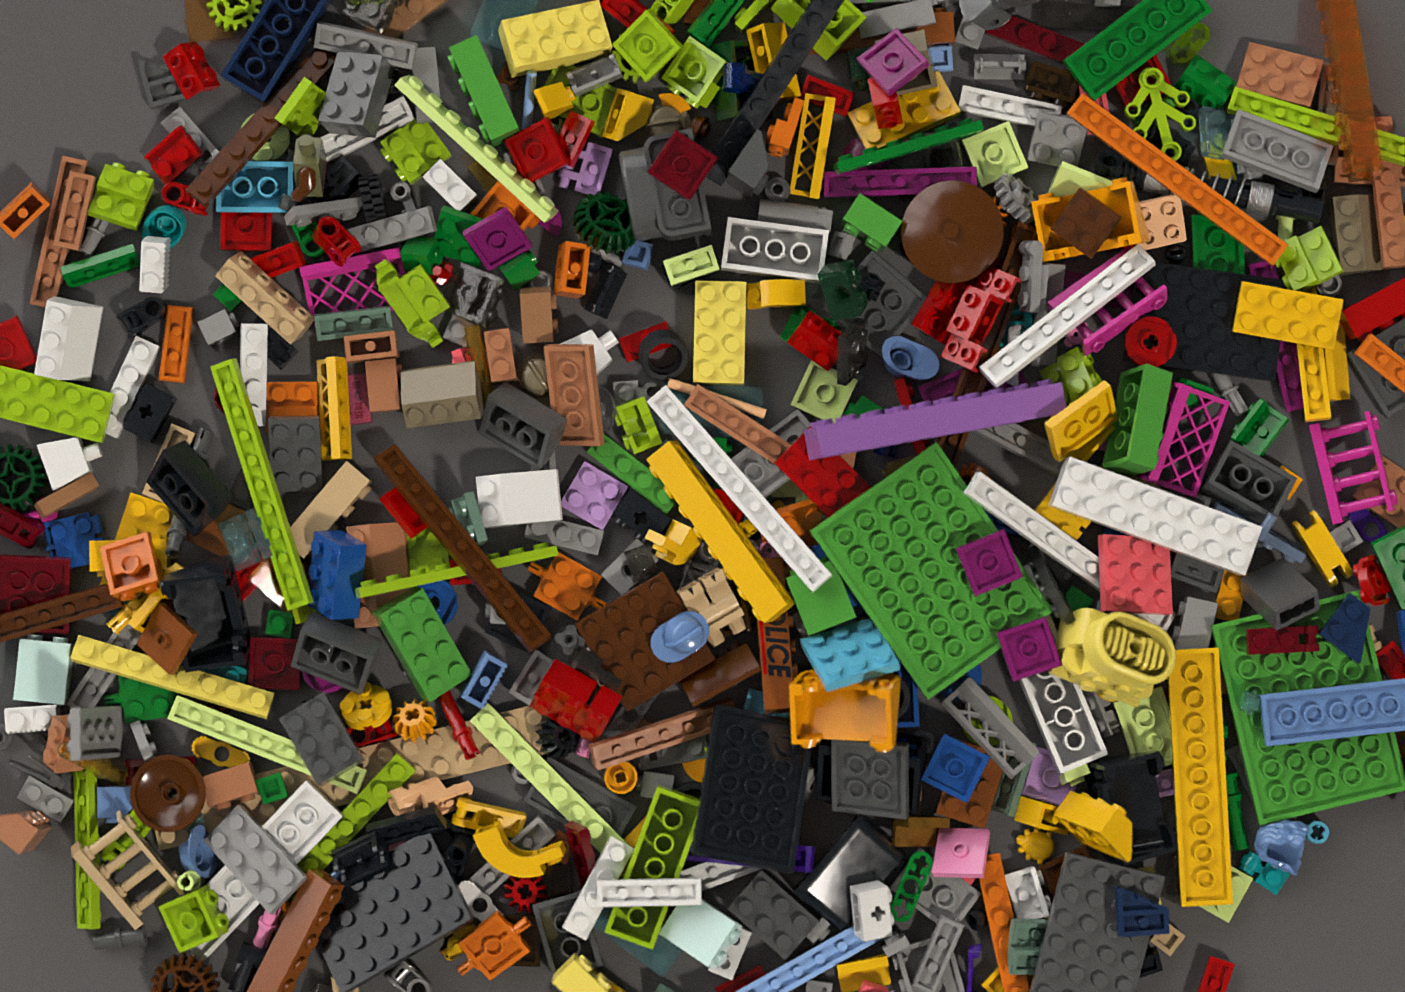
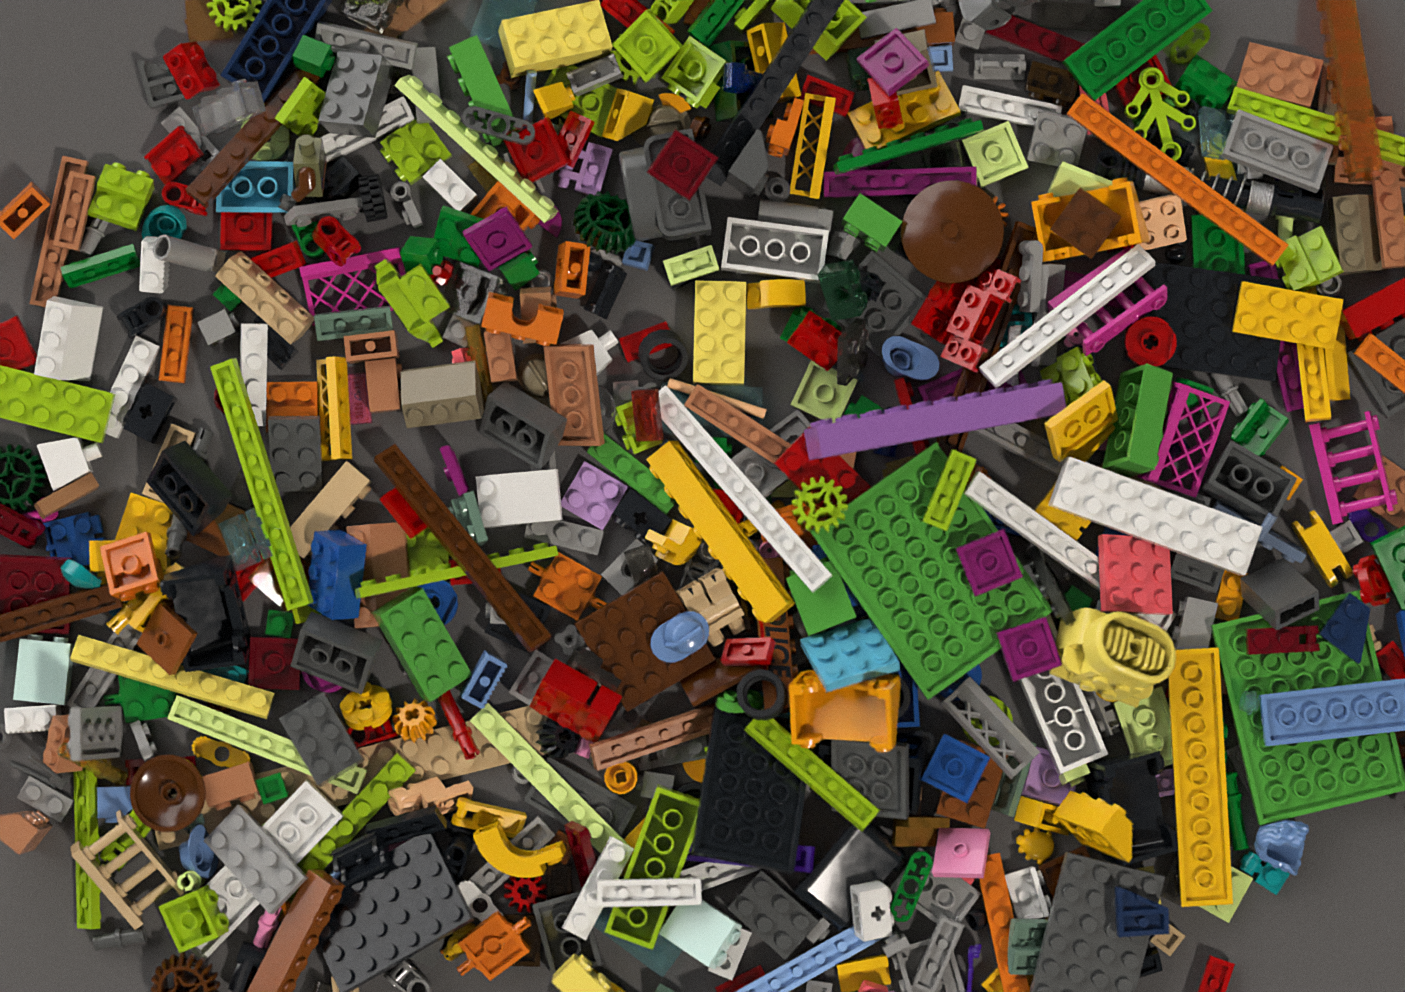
light grey plate [343,206,437,255] -> none
light grey gear [993,173,1037,224] -> none
medium azure bush [1306,821,1329,844] -> none
none -> teal hat [61,559,102,589]
none -> light grey piece [153,235,226,273]
none -> clear brick [192,79,266,136]
none -> green brick [293,35,335,78]
none -> magenta plate [439,445,471,497]
none -> dark grey beam [462,106,535,145]
none -> orange arch [481,292,564,346]
none -> clear red plate [631,388,664,442]
none -> bright green plate [715,689,764,713]
none -> red plate [721,637,776,666]
none -> black tyre [737,669,788,721]
none -> lime plate [744,709,880,832]
none -> lime gear [792,477,848,534]
none -> lime plate [922,449,977,531]

